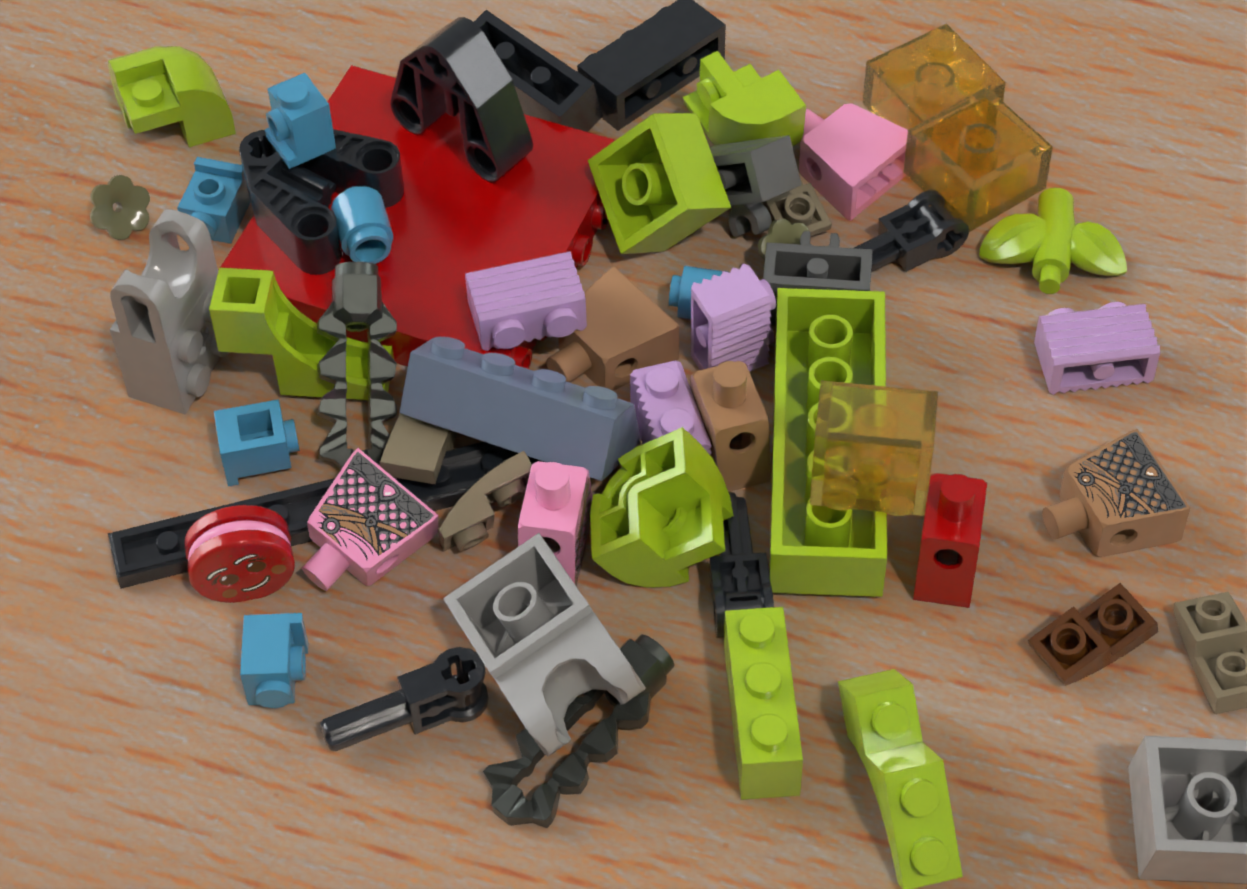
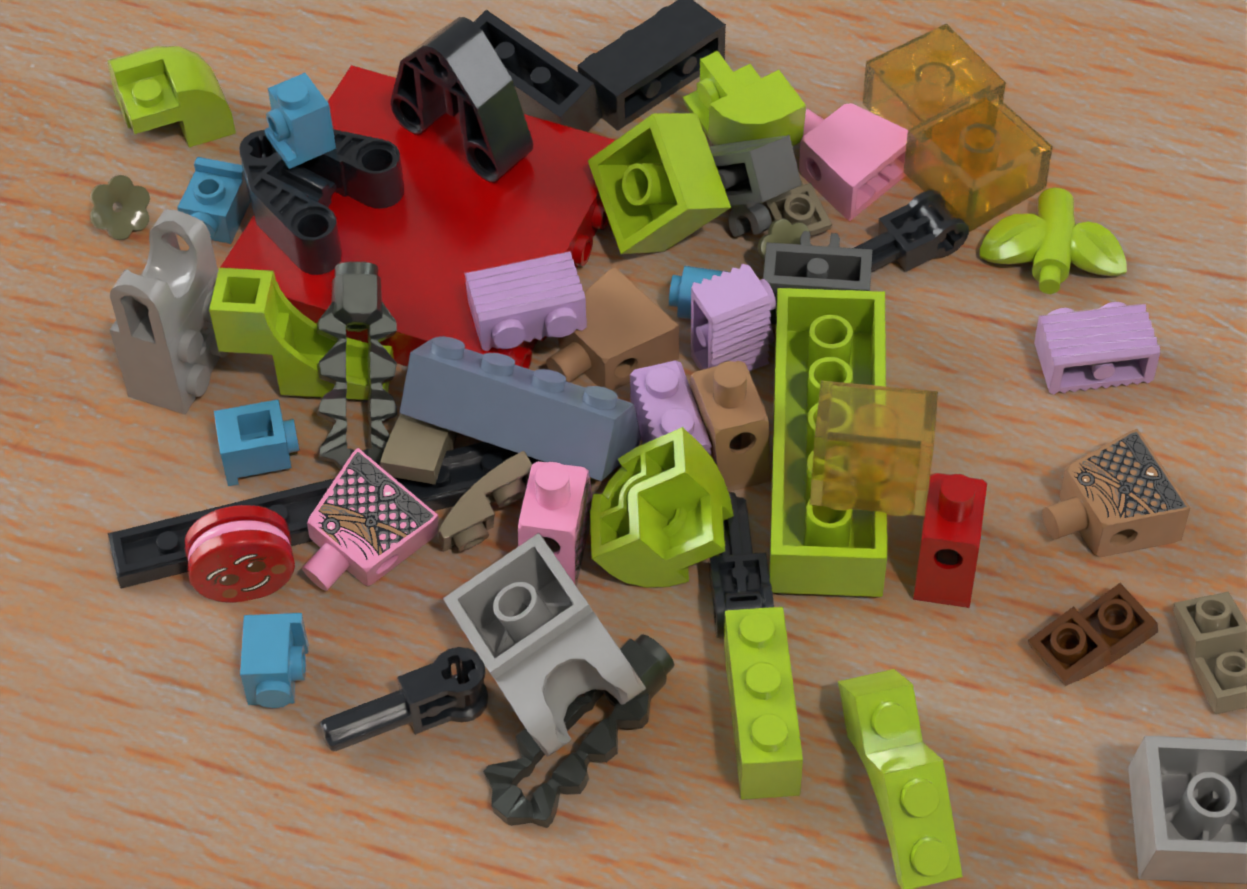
dark azure brick [331,187,393,264] -> none

